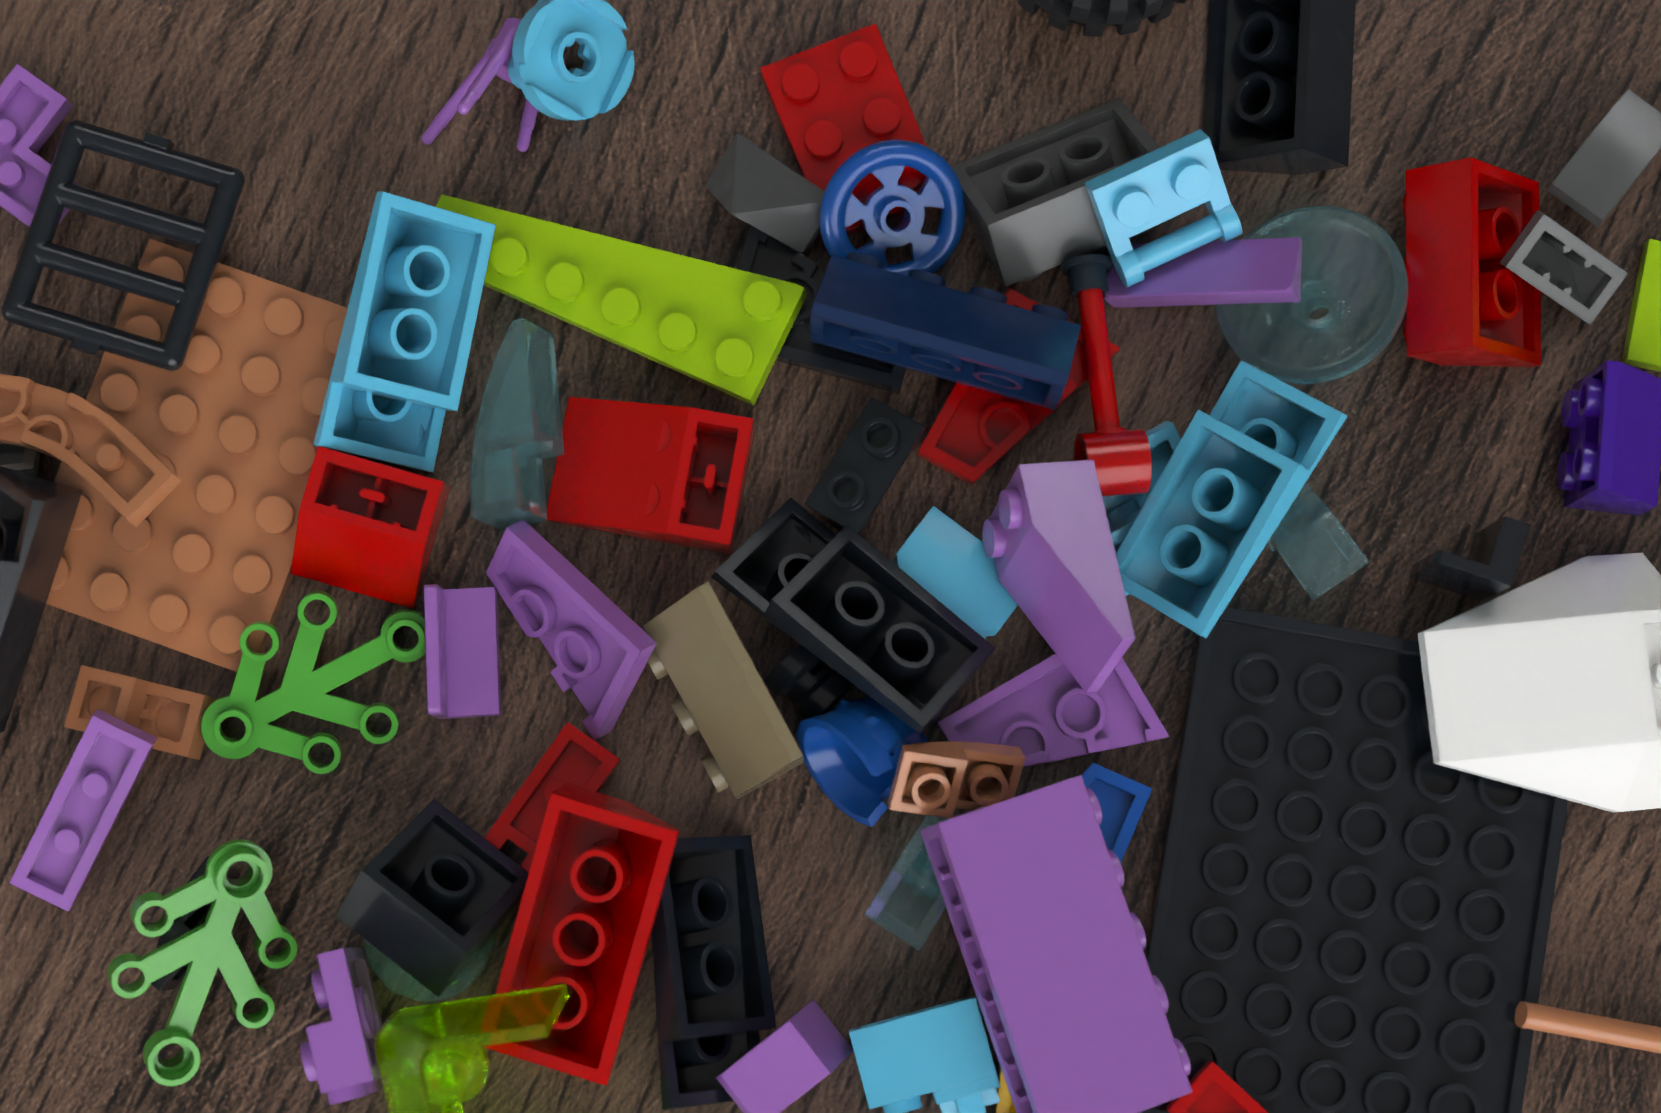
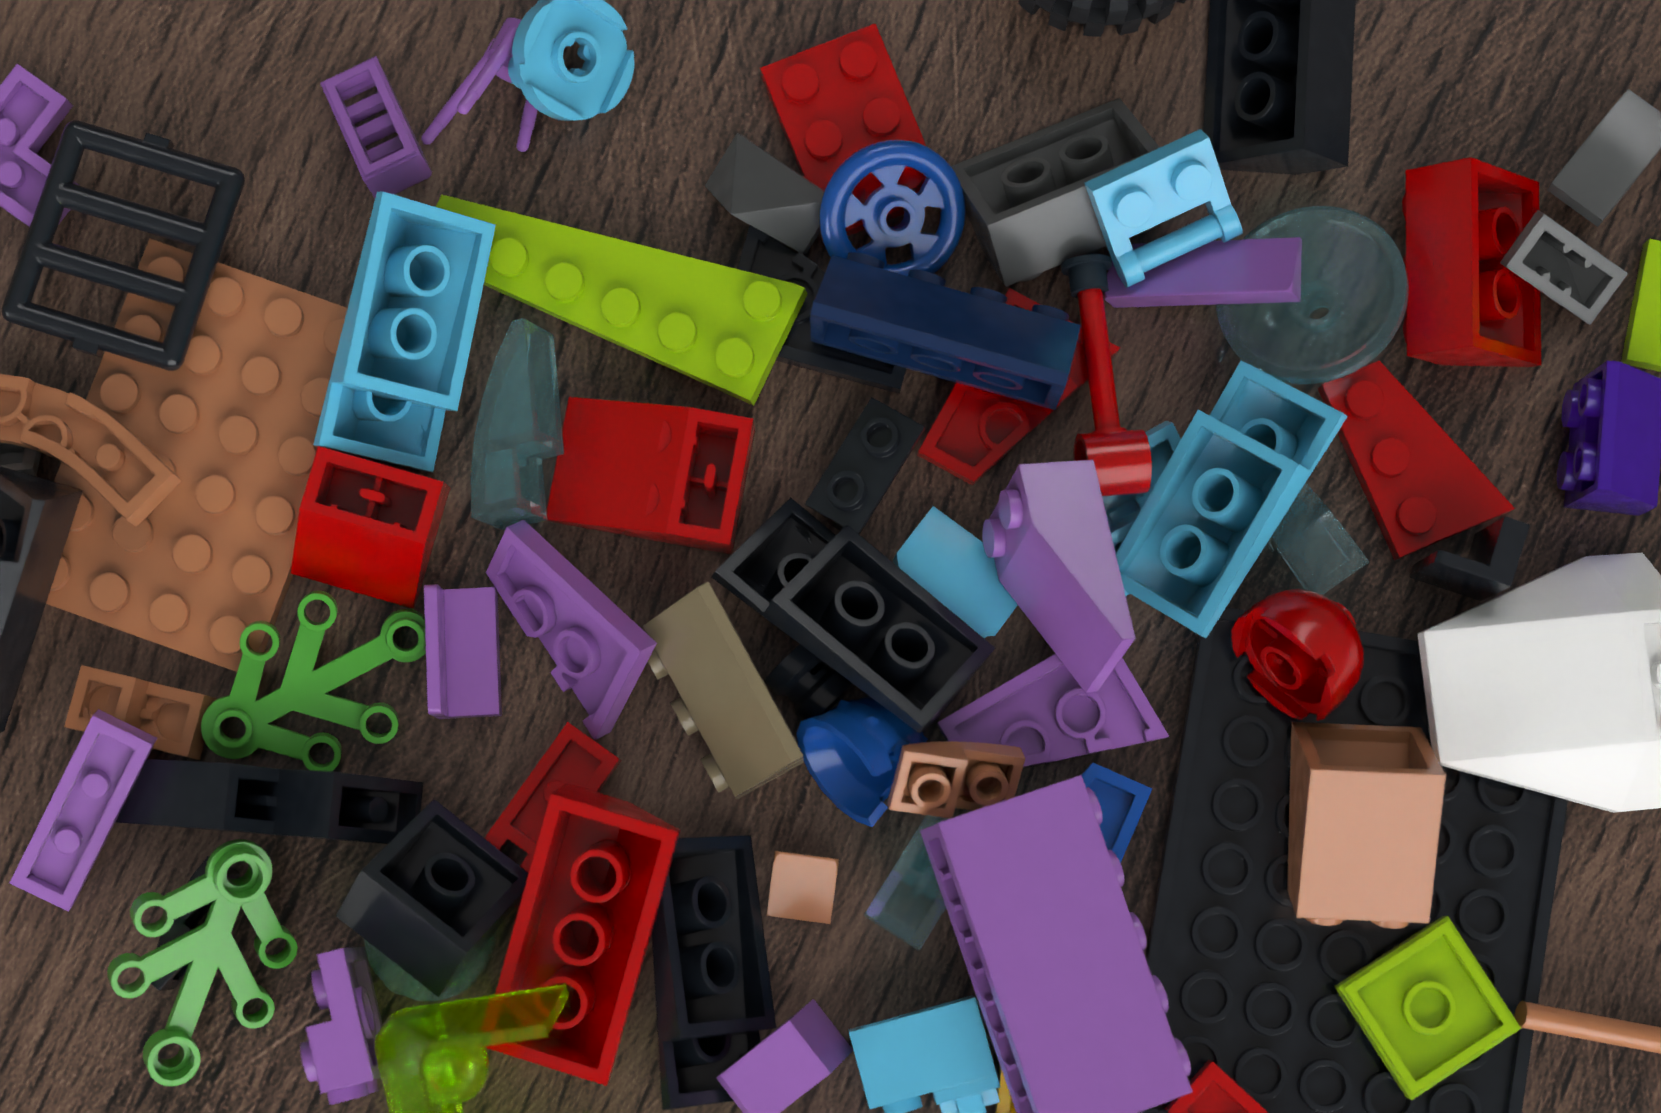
none -> black slope [116,759,424,844]
none -> medium lavender slope [320,56,432,198]
none -> nougat slope [767,851,839,924]
none -> red cylinder [1232,588,1364,721]
none -> nougat slope [1287,722,1446,929]
none -> red wing [1318,360,1515,561]
none -> lime plate [1334,916,1521,1100]

